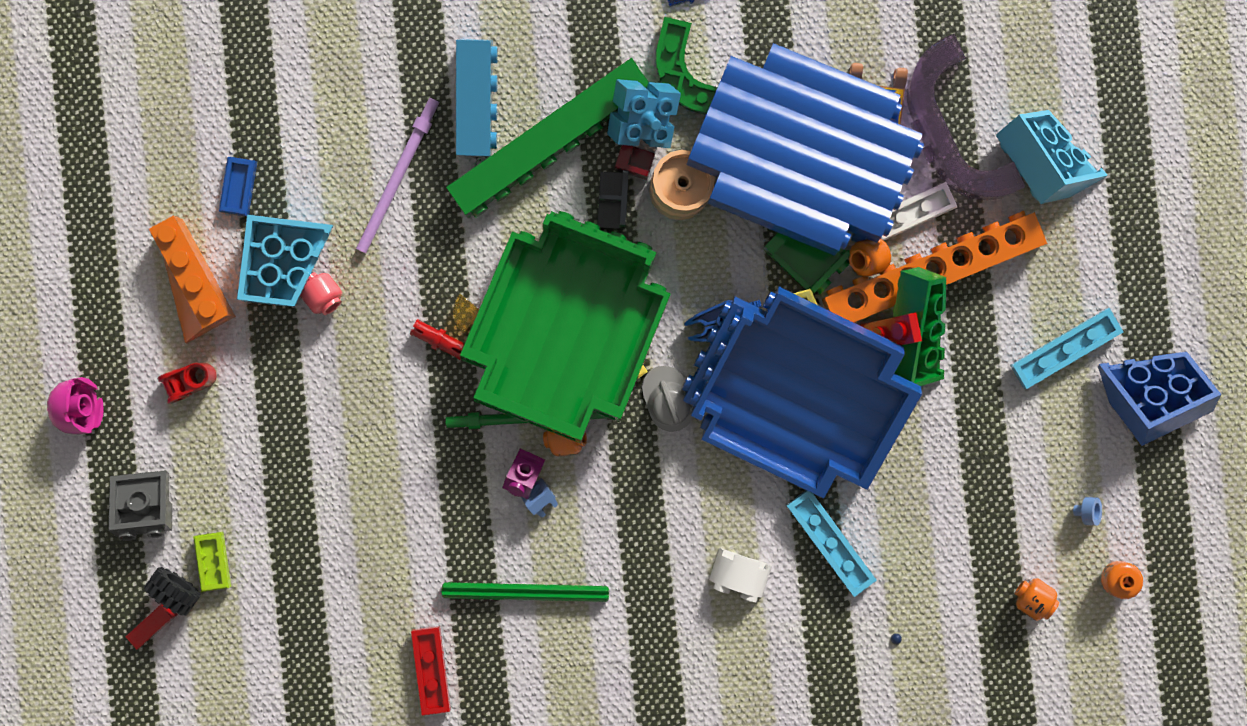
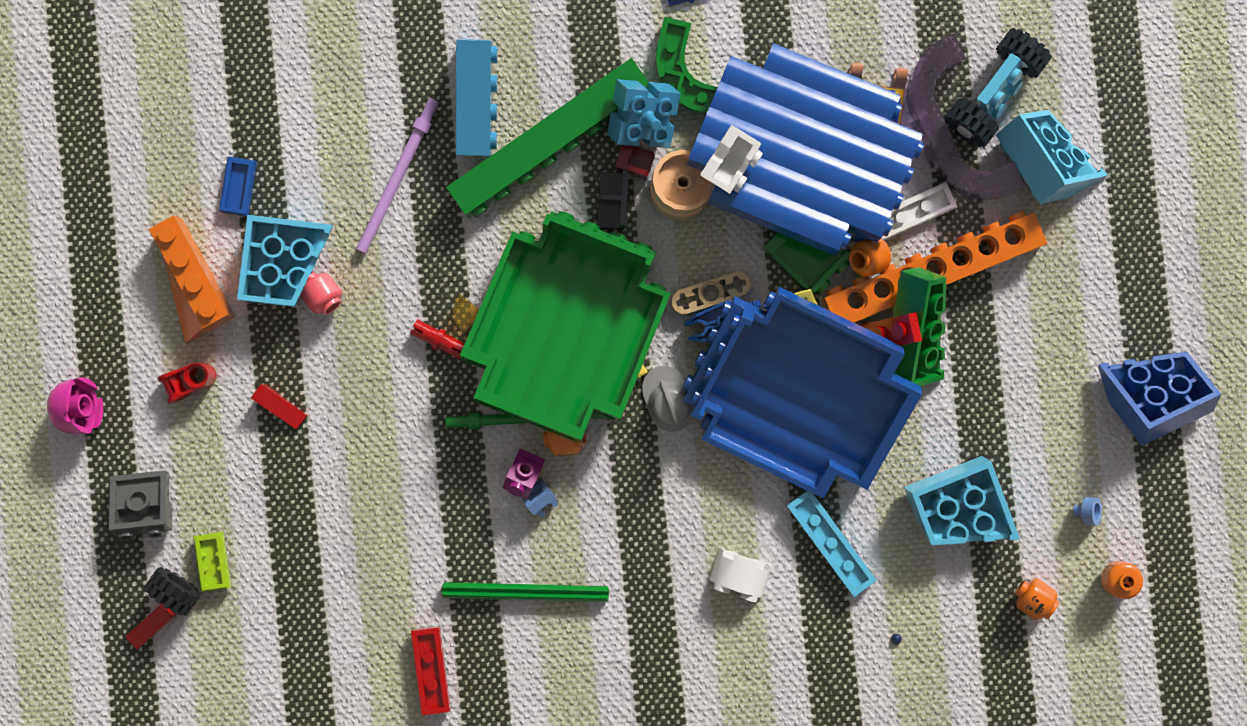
medium azure plate [1010,308,1123,389] -> none
none -> red piece [251,384,308,429]
none -> tan beam [671,272,750,315]
none -> white cylinder [700,125,763,194]
none -> medium azure wedge [904,456,1020,545]
none -> black plate [944,28,1052,148]

